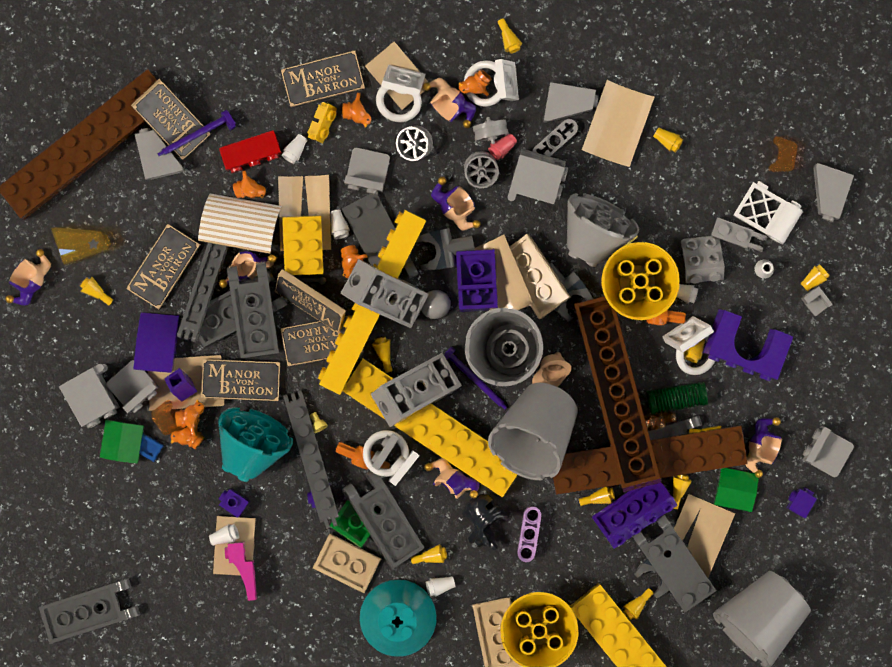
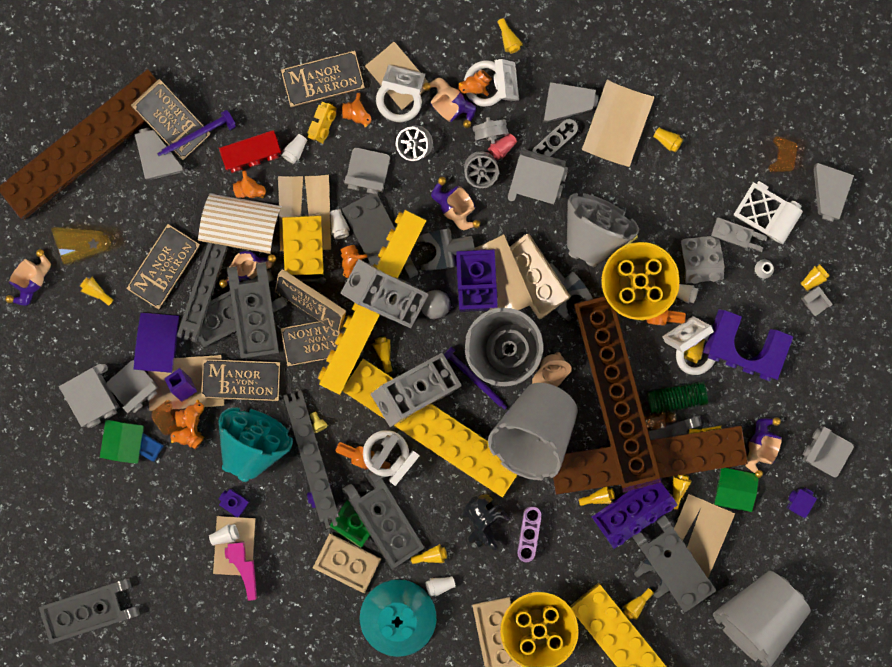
piece [425,458,480,499] -> none

